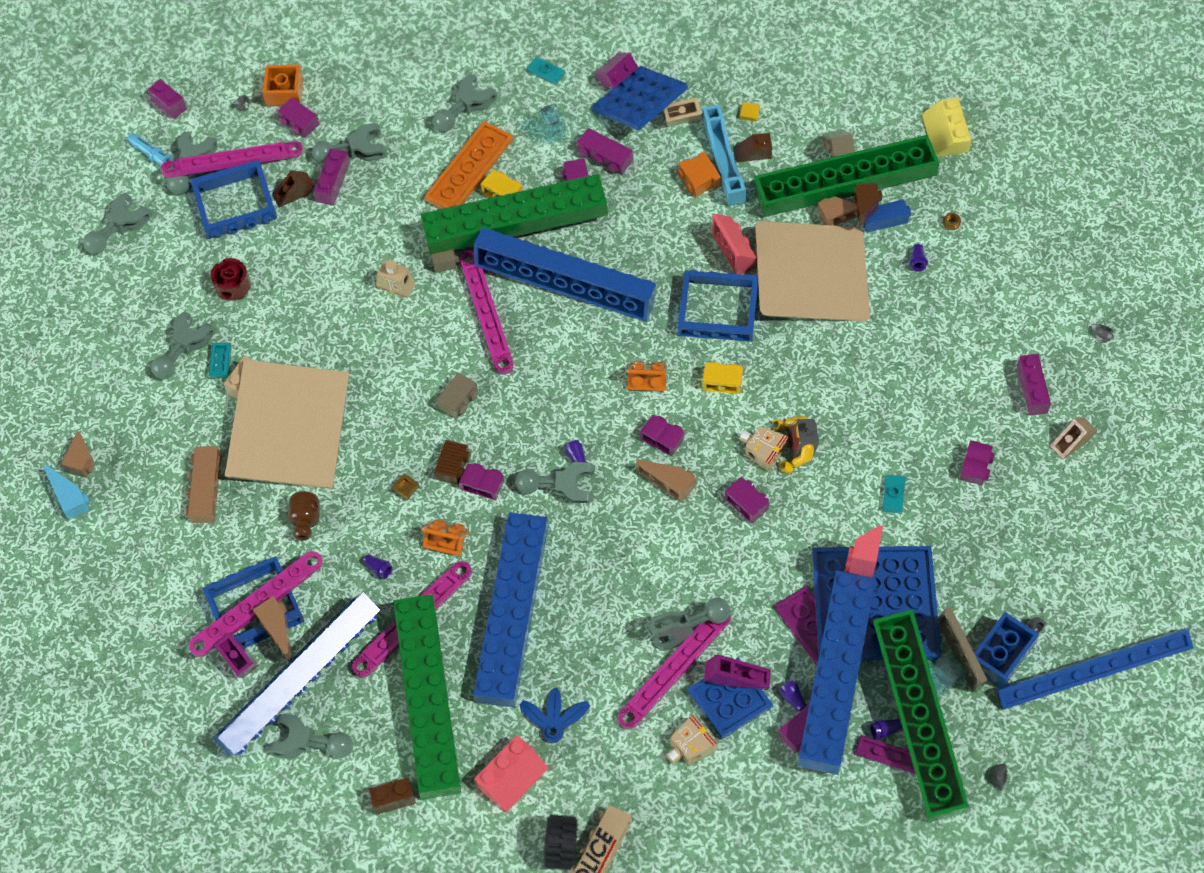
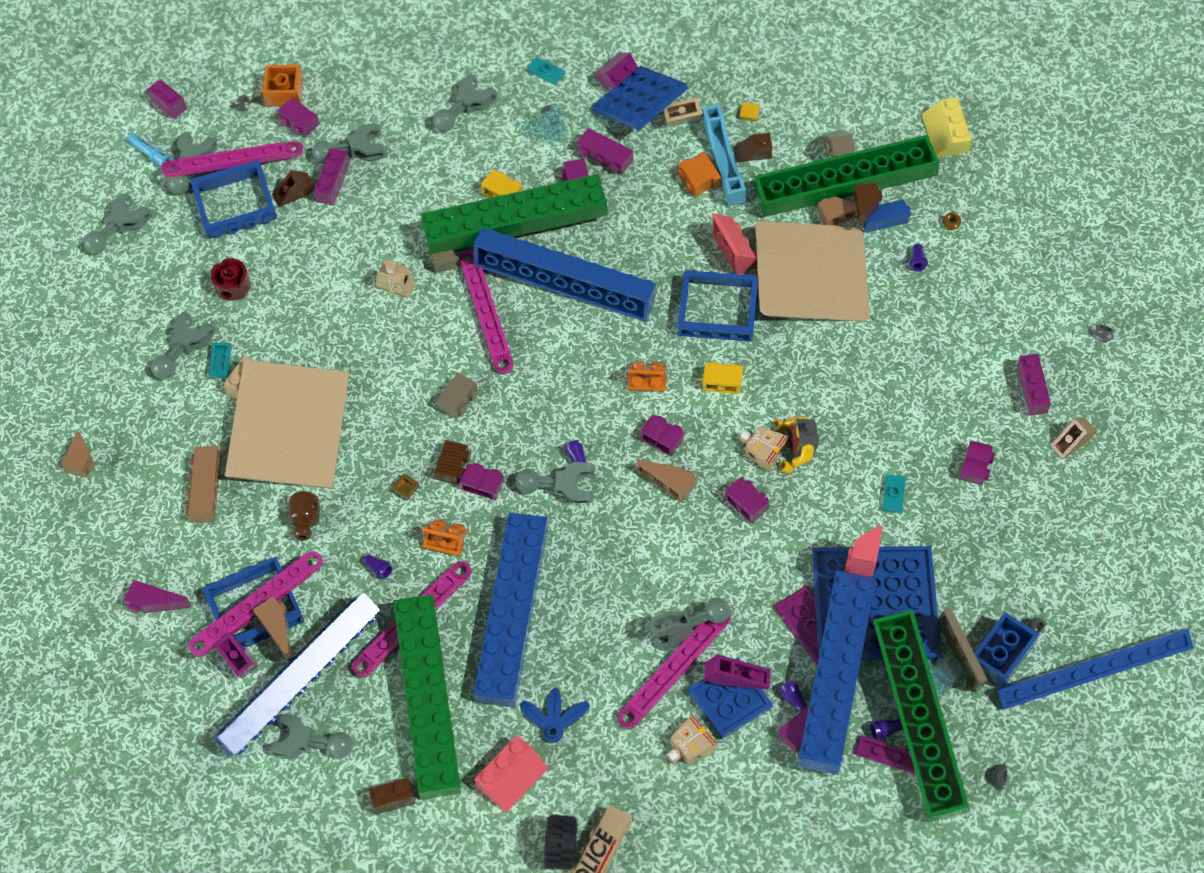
medium azure slope [44,465,90,520] -> none
orange plate [424,121,514,209] -> none
none -> magenta slope [123,580,191,614]

